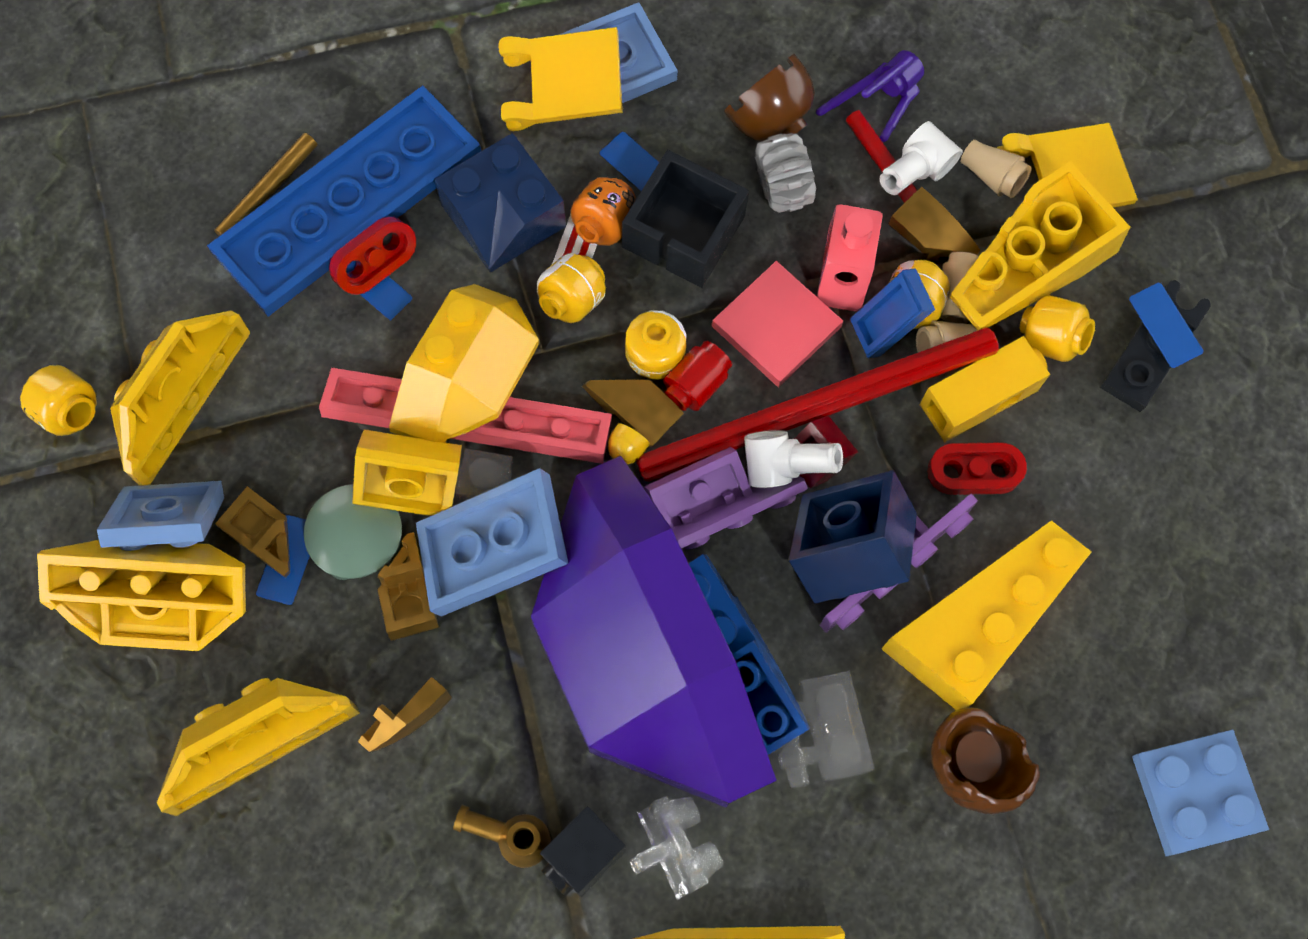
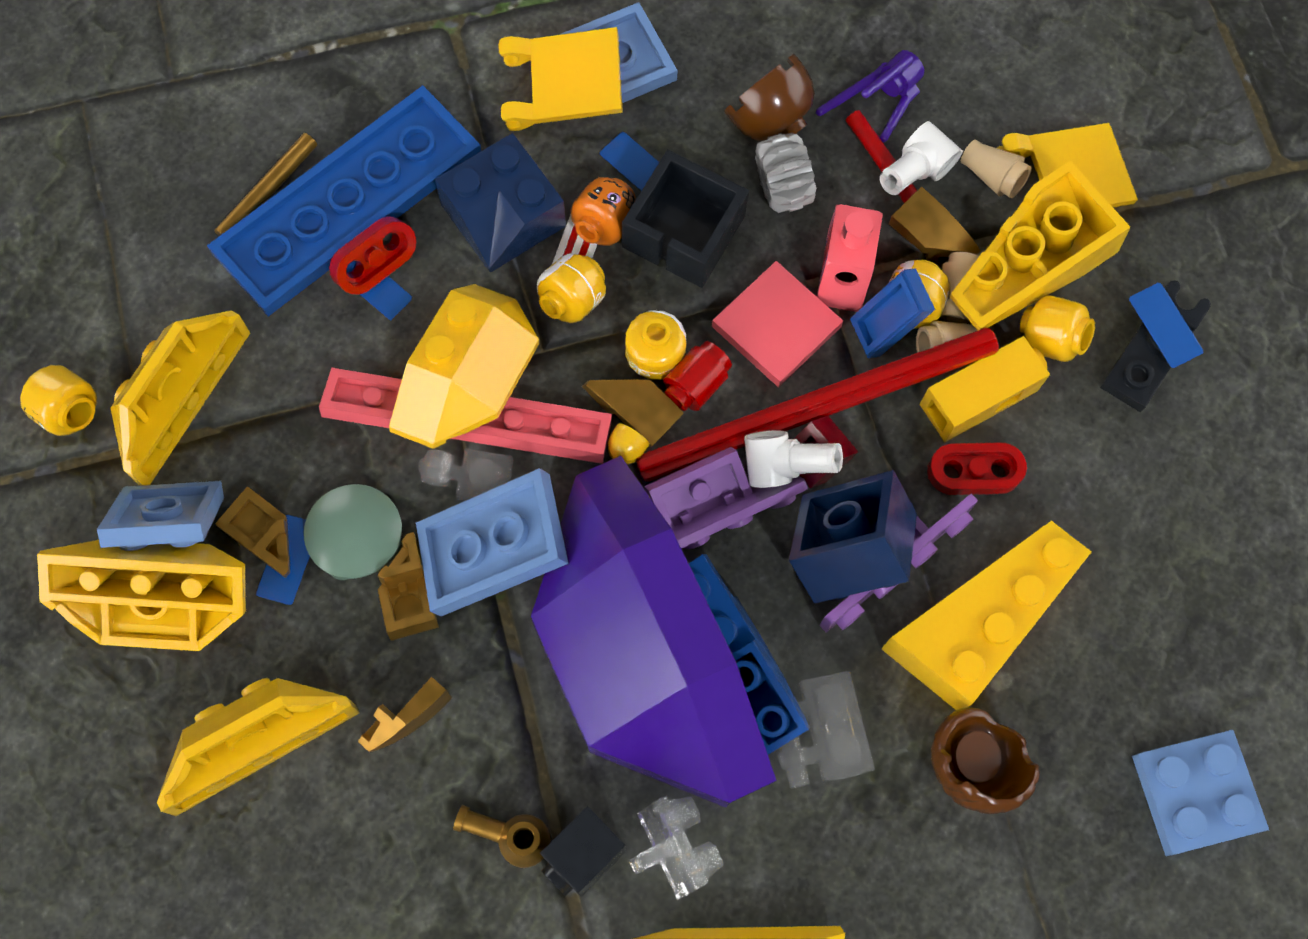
yellow slope [352,430,462,516] -> none

